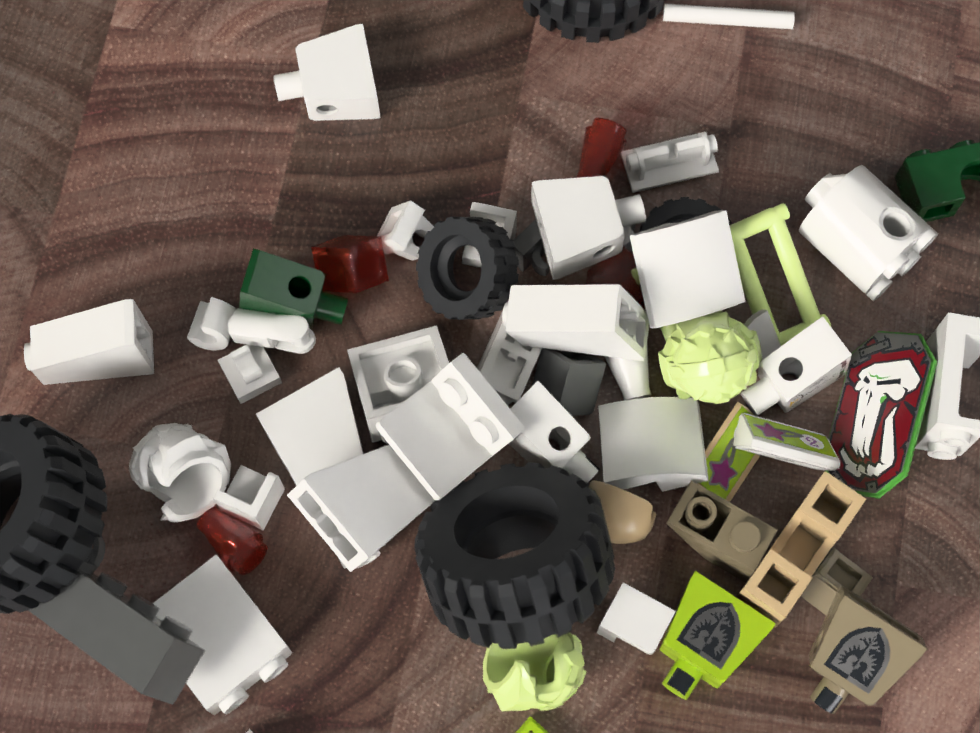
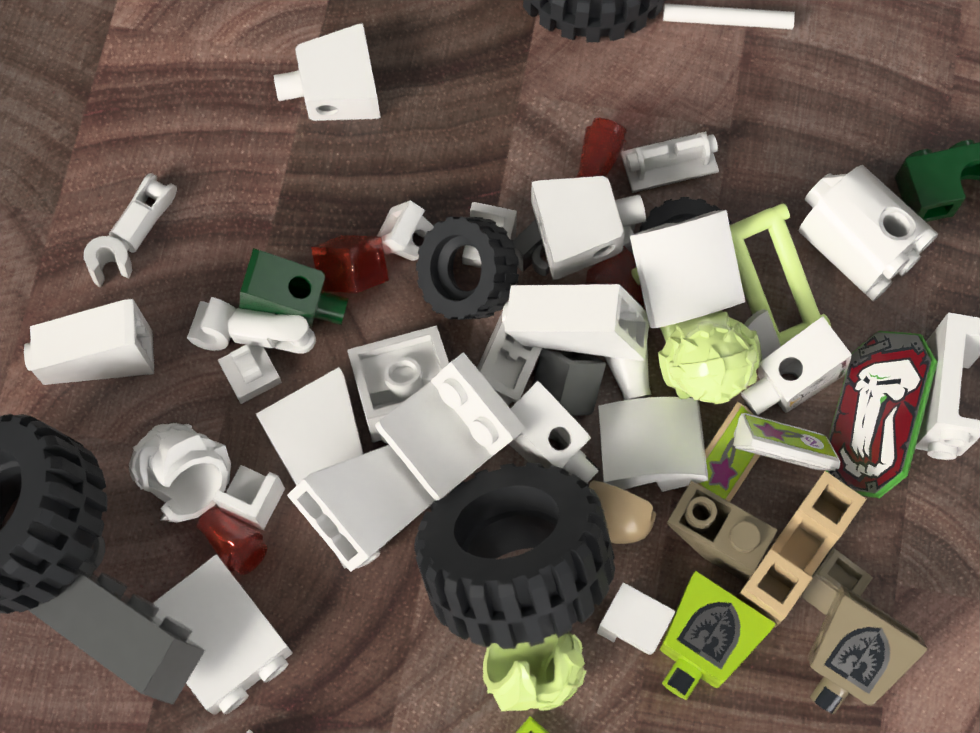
none -> white piece [84,173,177,287]

